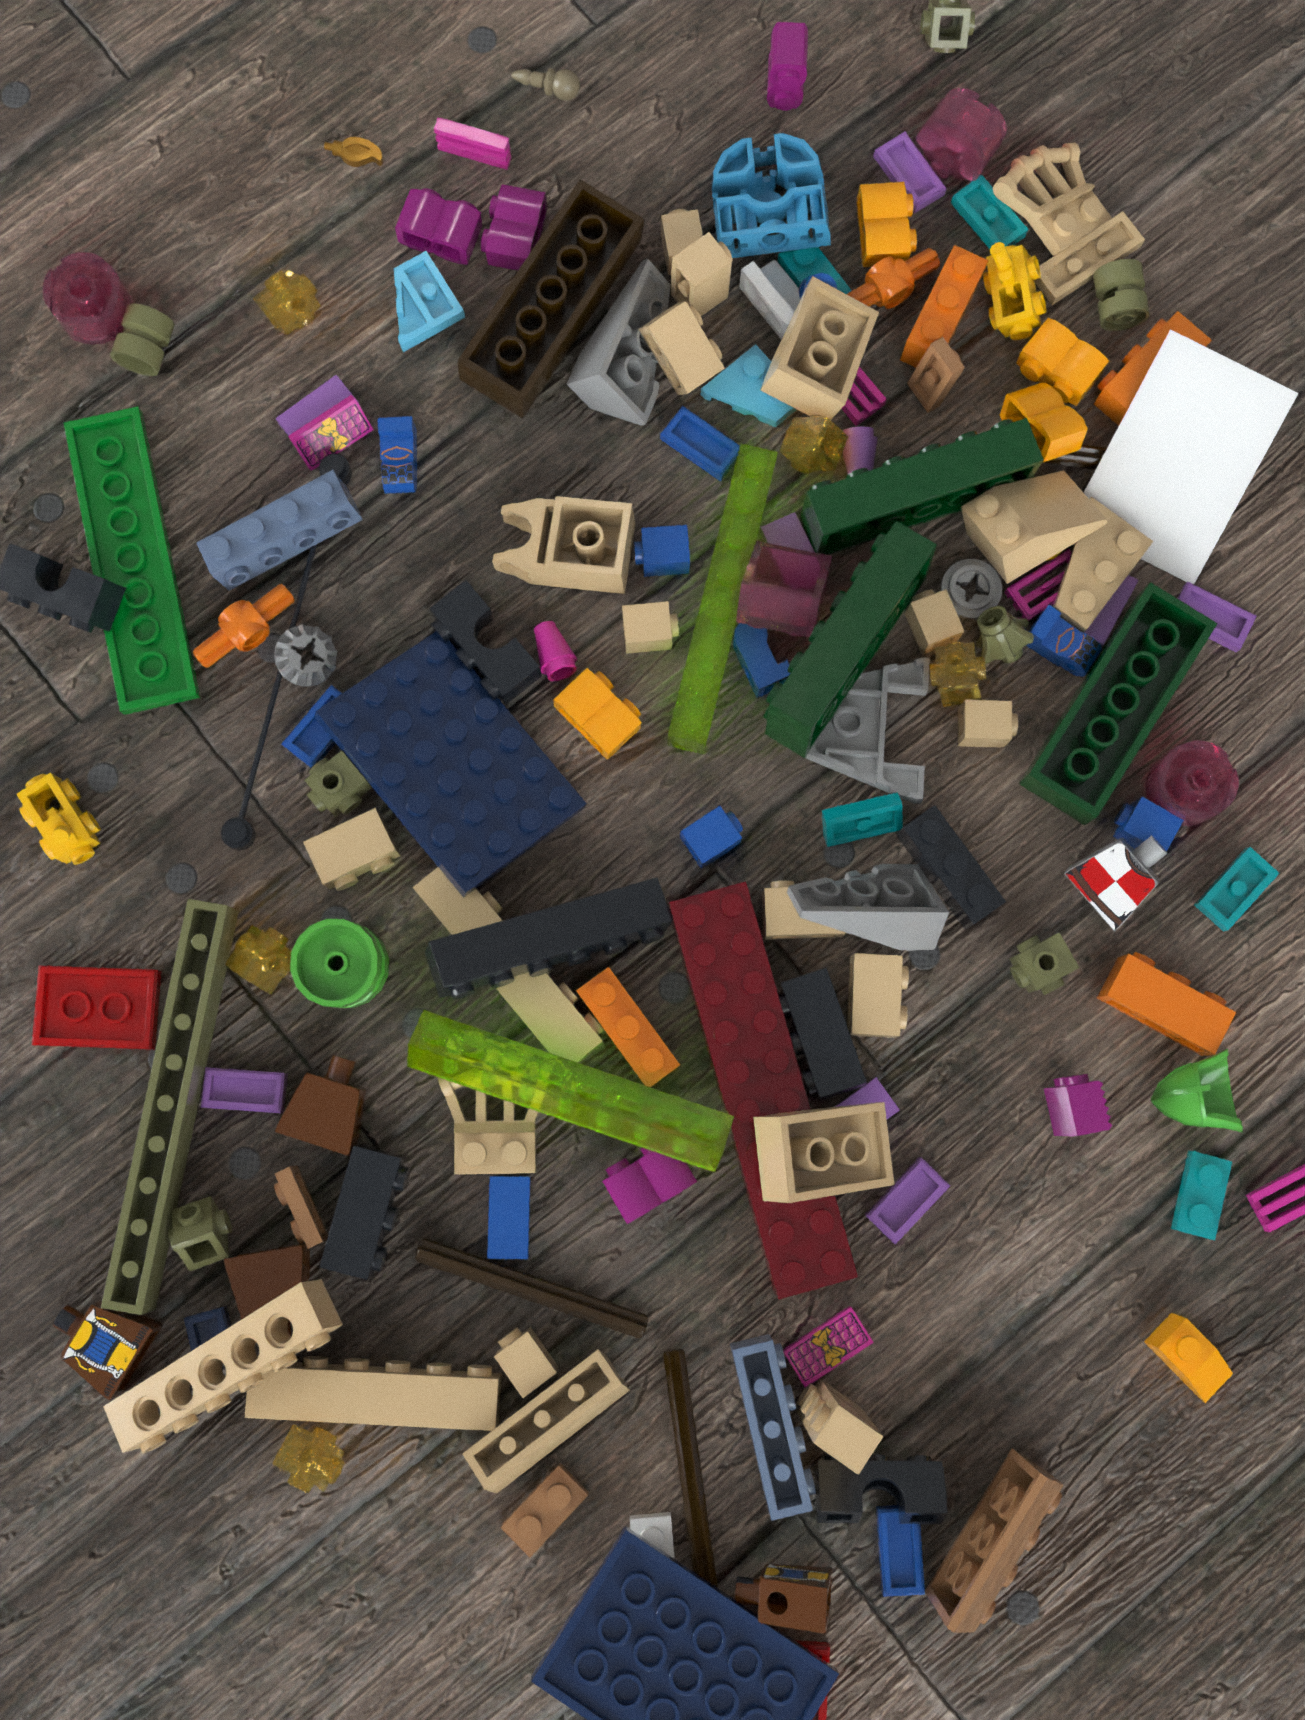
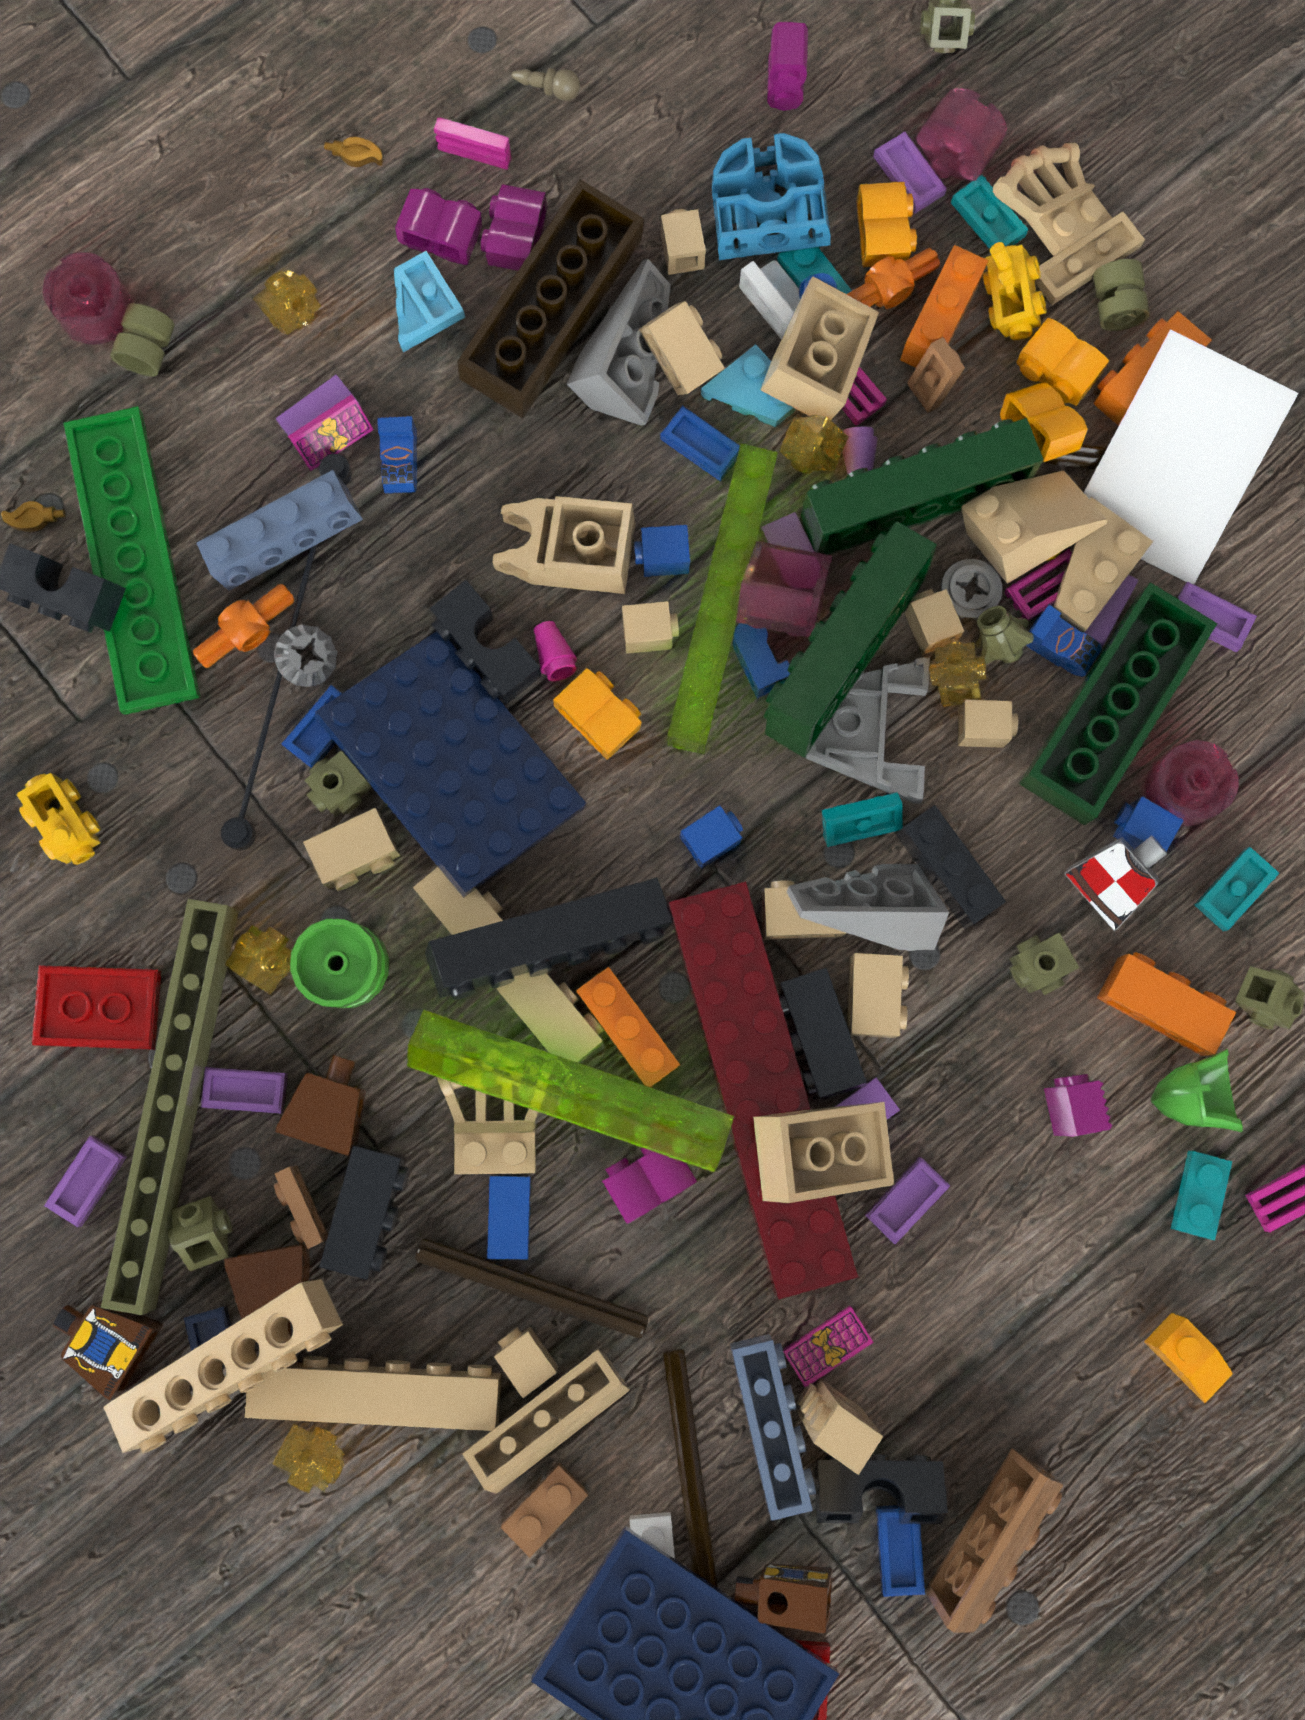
tan brick [671,232,733,316] -> none
none -> pearl gold piece [1,501,65,532]
none -> medium lavender tile [44,1136,127,1227]
none -> olive brick [1235,966,1305,1030]

